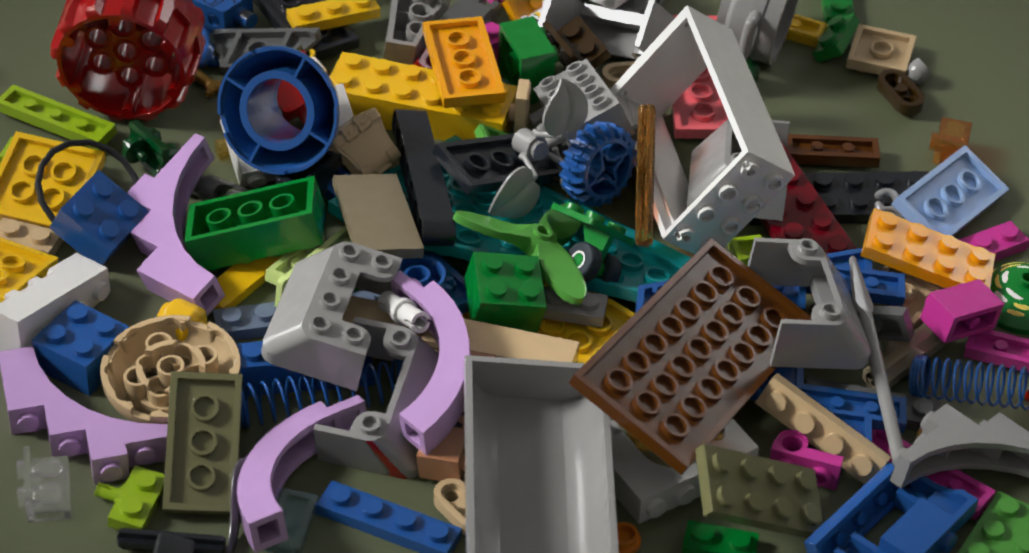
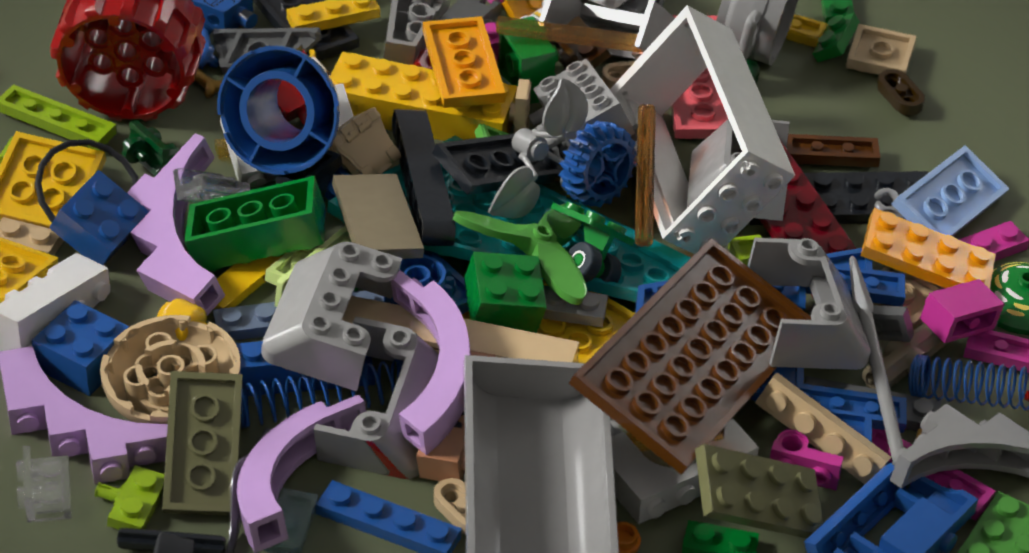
white pin [378,291,430,333] -> none
light grey hinge [906,58,932,84] -> none
clear orange brick [929,117,972,164] -> none
none -> clear bracket [173,168,250,203]
none -> clear orange axle [496,16,642,53]

